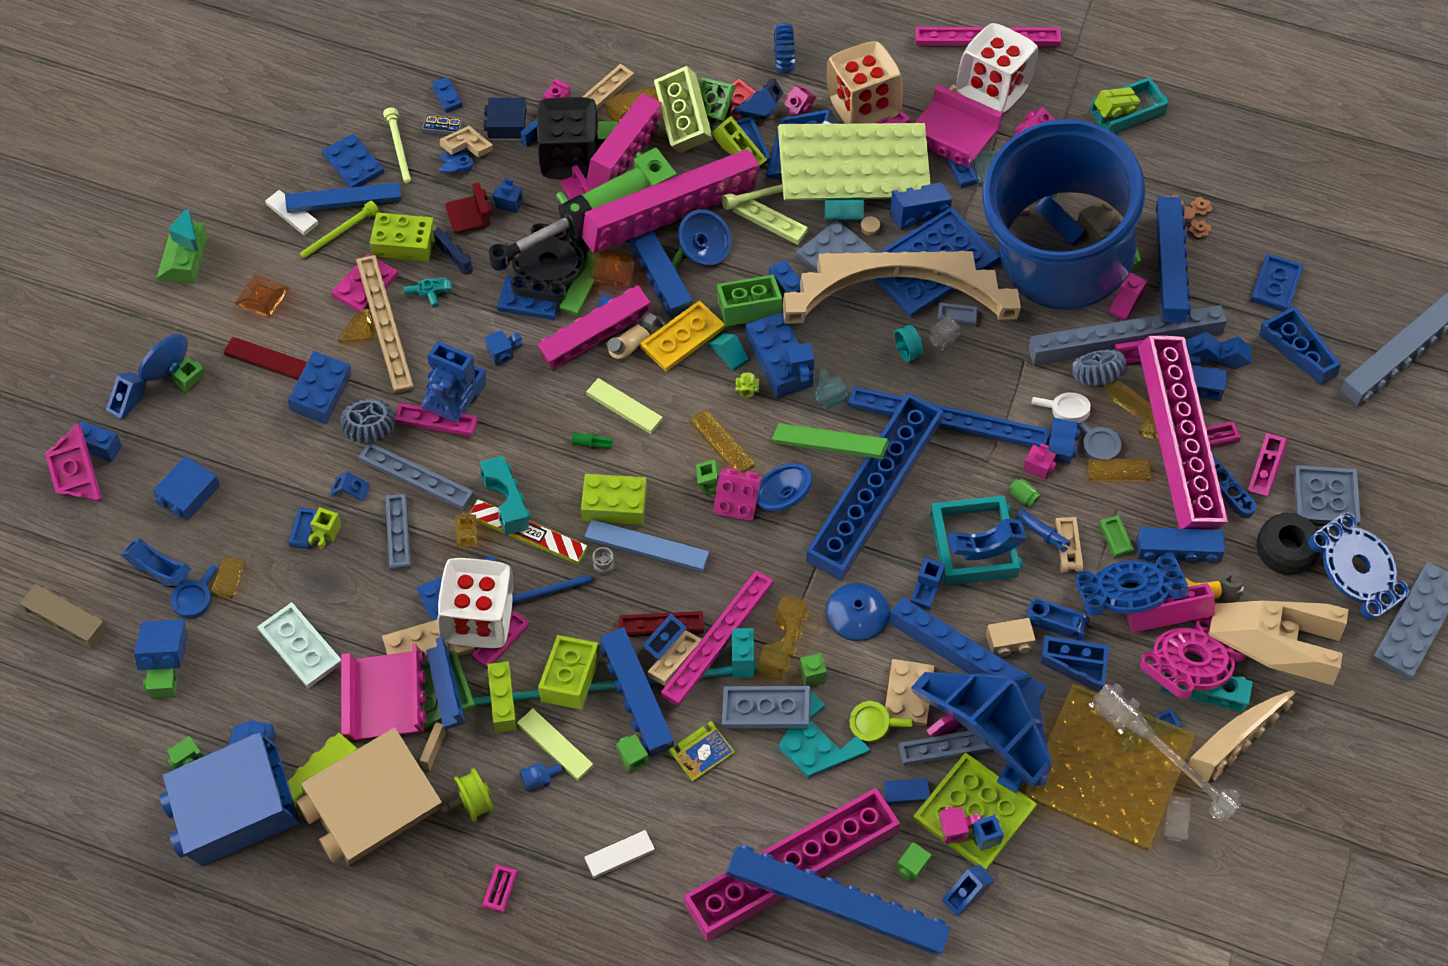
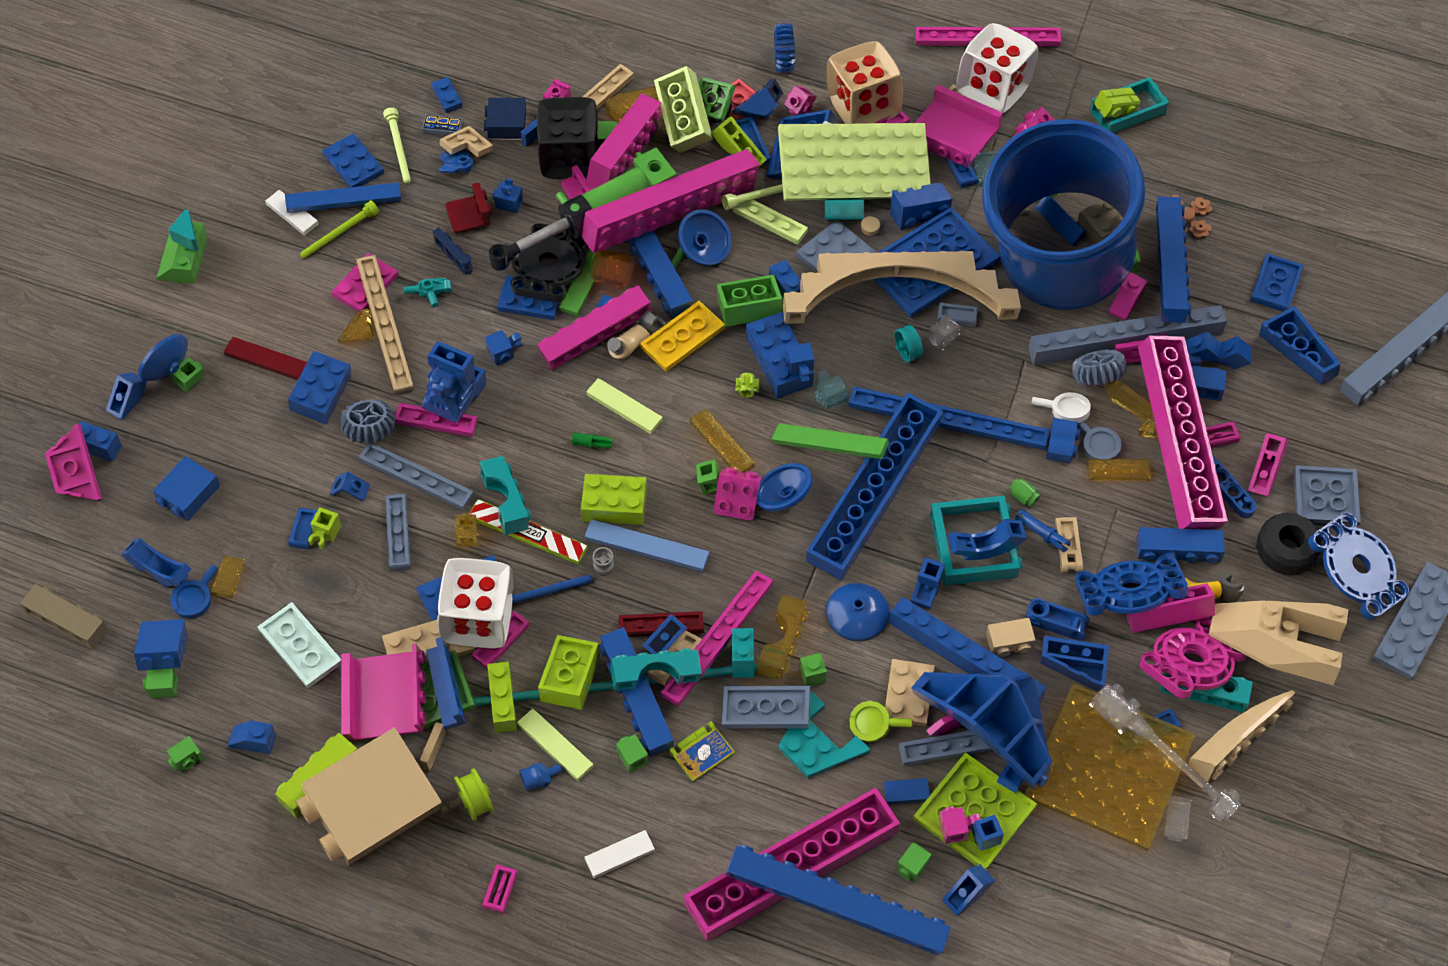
brick [160,732,300,866] -> none
clear orange slope [235,274,289,318] -> none
lime piece [370,213,435,262] -> none
teal slope [709,333,749,371] -> none
dark pink brick [1023,443,1057,480] -> none
bright green tile [1099,515,1134,558] -> none
none -> teal arch [610,648,702,691]

